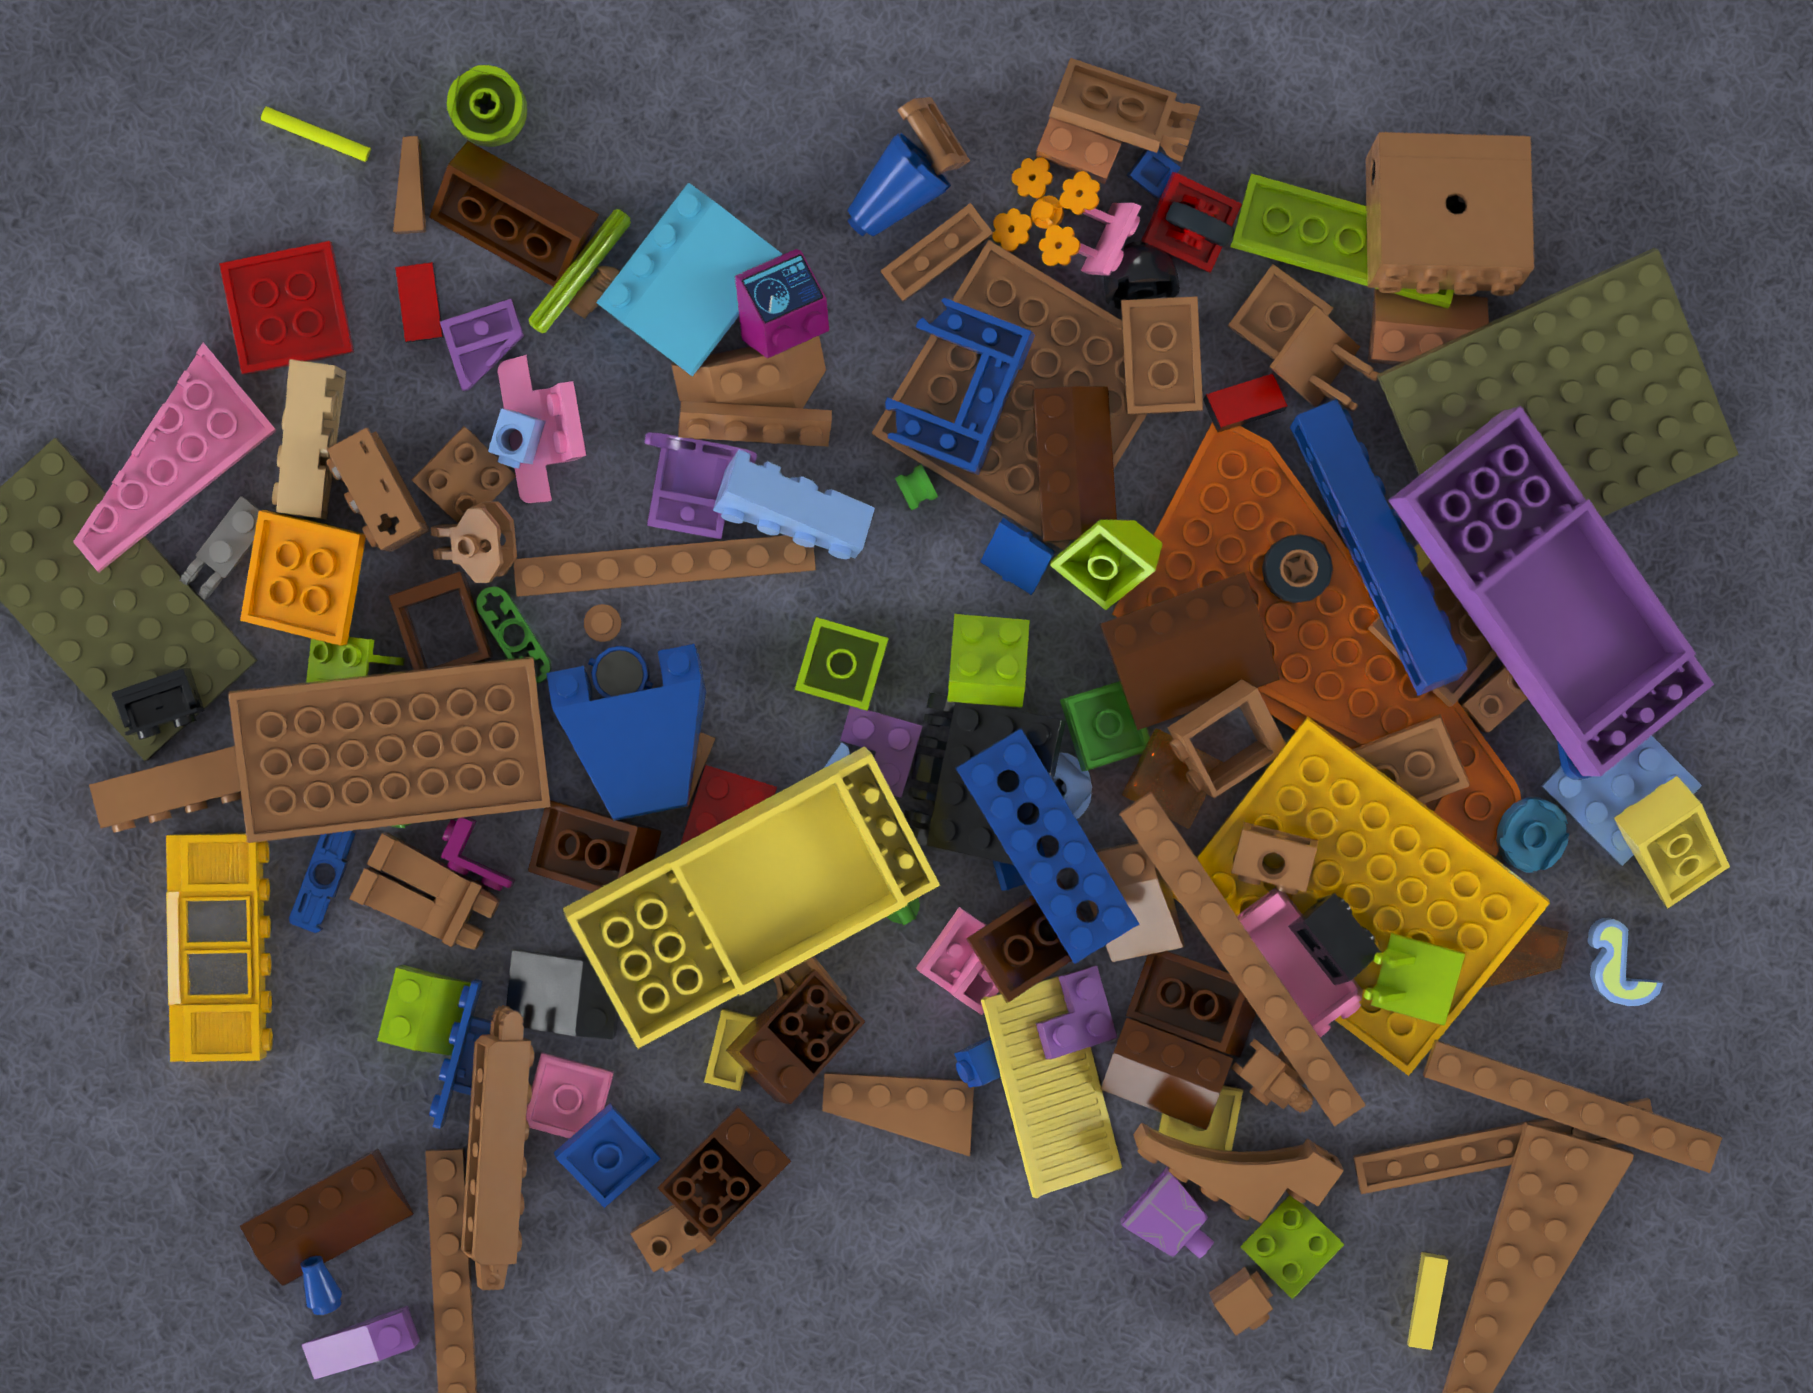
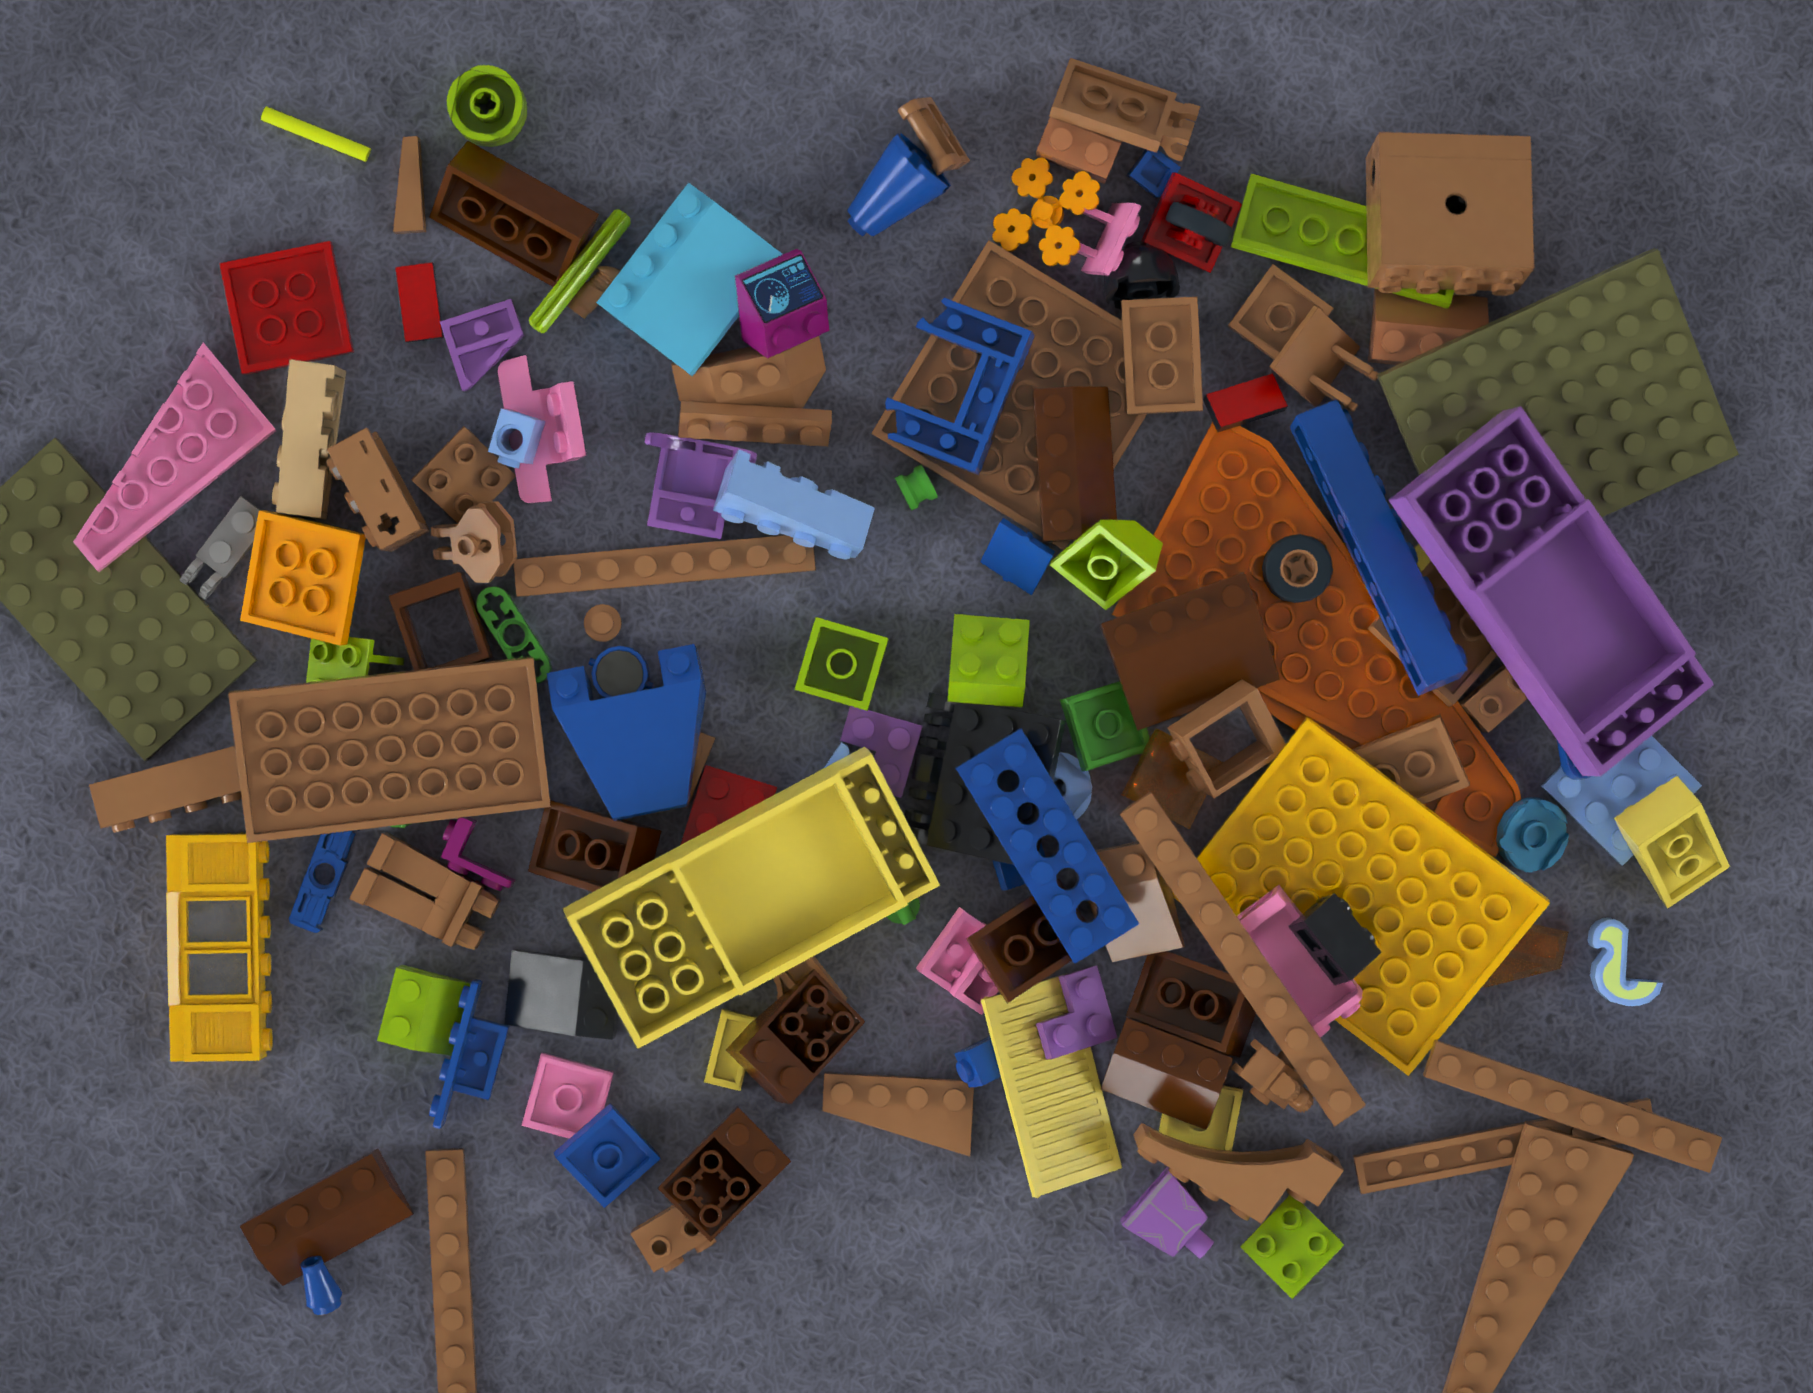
black hinge [111,668,205,740] -> none
slope [302,1305,420,1380] -> none
medium nougat hinge [461,1005,534,1290] -> none
medium nougat plate [880,203,993,302] -> none
medium nougat brick [1209,1267,1273,1336] -> none
medium nougat brick [1232,822,1318,894] -> none
lime plate [1363,933,1465,1026] -> none
light yellow piece [1407,1252,1448,1350] -> none

